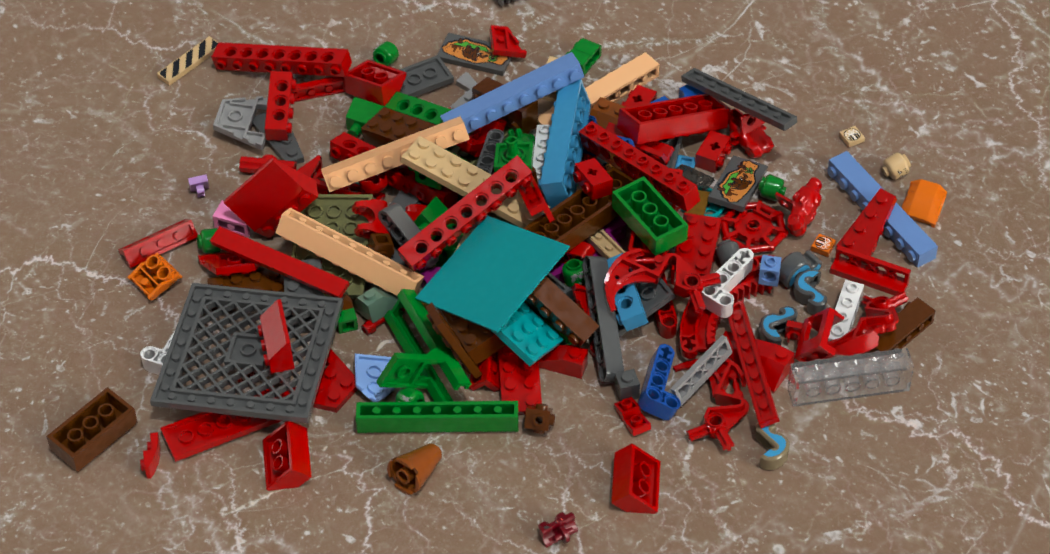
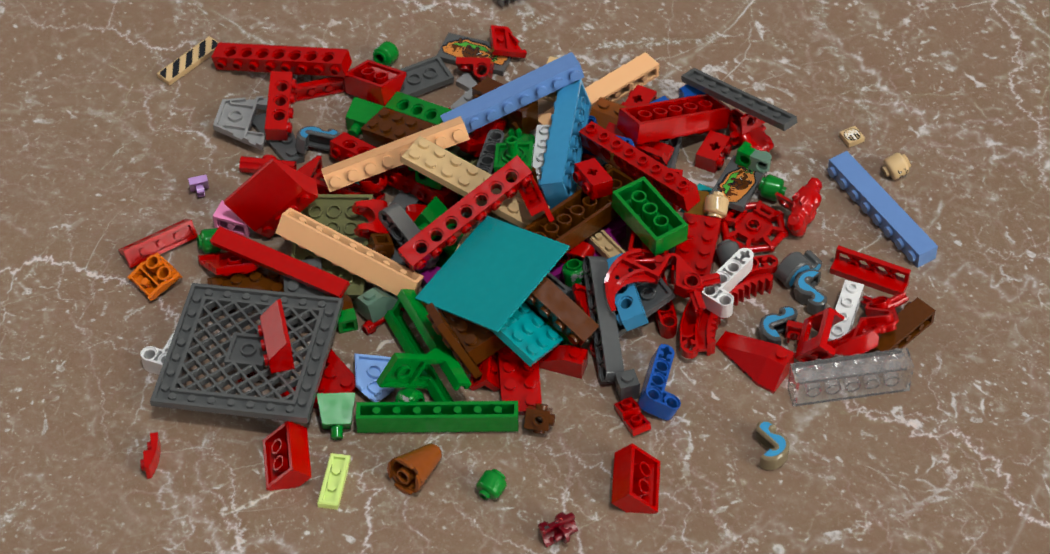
reddish brown brick [46,387,138,472] -> none
red plate [160,386,282,462] -> none
green brick [565,38,601,75] -> none
light grey fence [667,335,733,406] -> none
red piece [673,358,750,451] -> none
dark azure tile [675,155,695,175] -> none
clear smoke slope [677,164,715,191] -> none
red tile [728,300,780,428] -> none
medium blue brick [758,255,782,287] -> none
orange tile [811,234,836,257] -> none
red wing [836,188,897,265] -> none
orange slope [901,179,947,228] -> none
none -> dark grey animal [295,126,340,155]
none -> torso [317,392,355,440]
none -> yellowish green tile [317,453,351,510]
none -> red plate [456,57,494,82]
none -> green head [476,469,507,500]
none -> tan head [703,191,729,218]
none -> leg [735,141,772,173]

